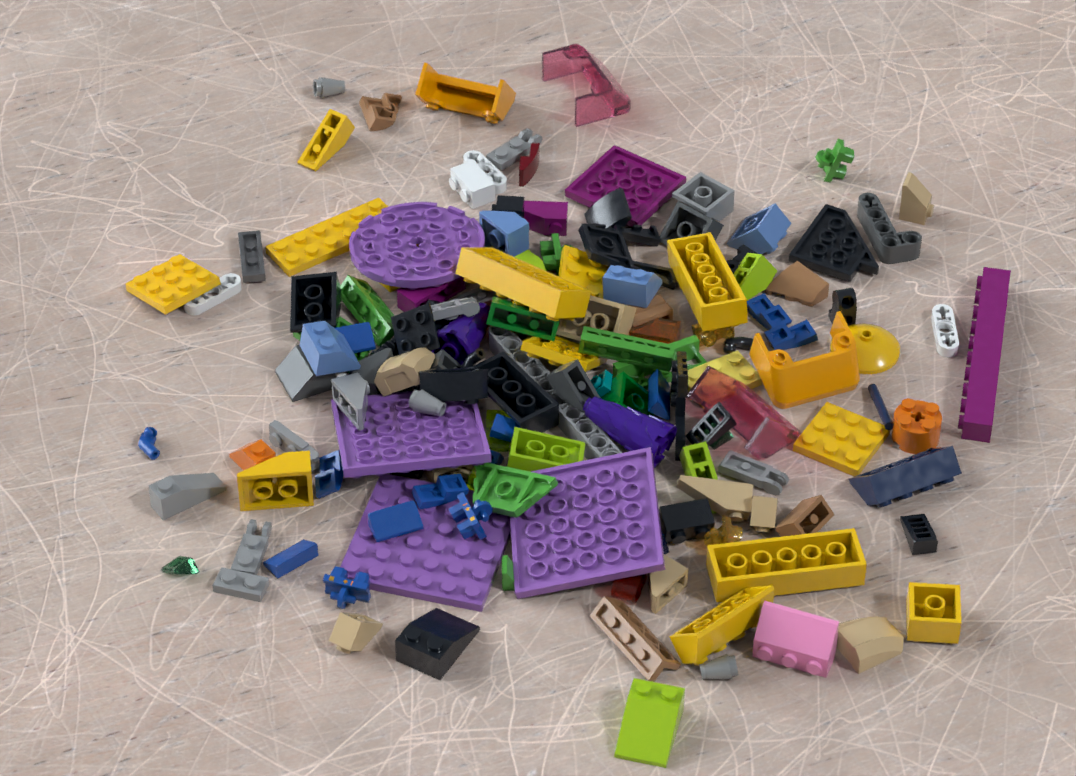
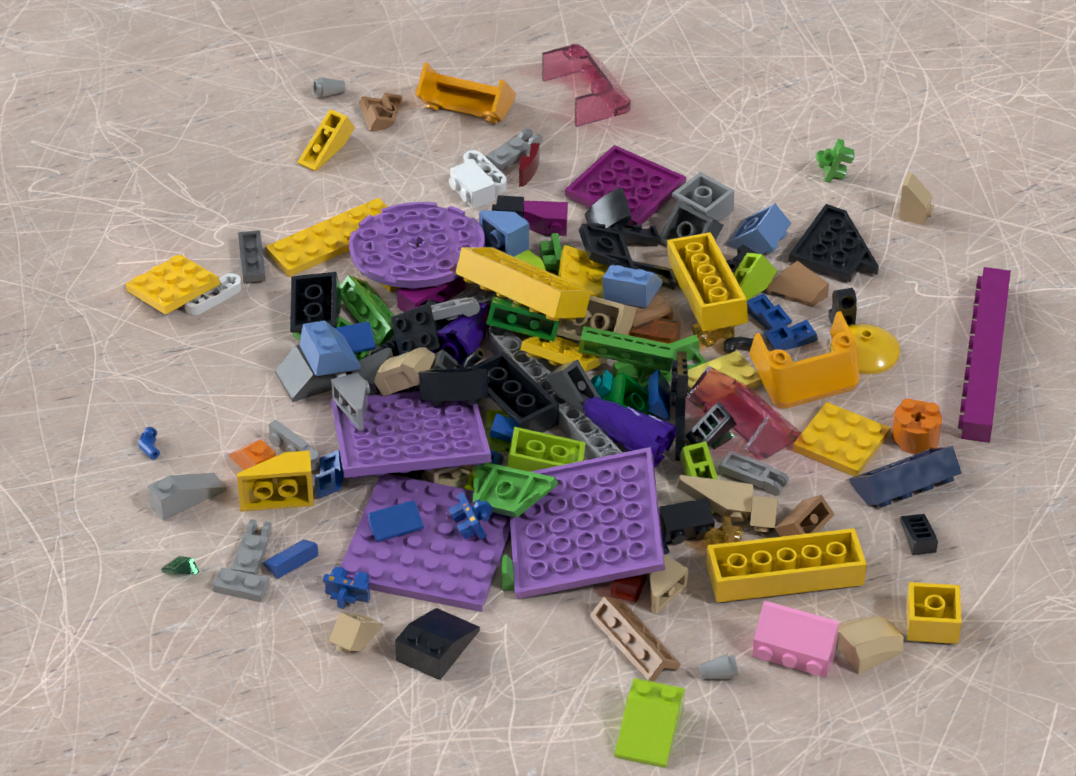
light grey cone [409,390,446,417] -> none
blue slope [412,474,469,509] -> none
yellow slope [670,585,775,666] -> none
dark grey beam [857,193,922,264] -> none
dark blue bar [868,384,893,430] -> none
white beam [931,304,959,358] -> none

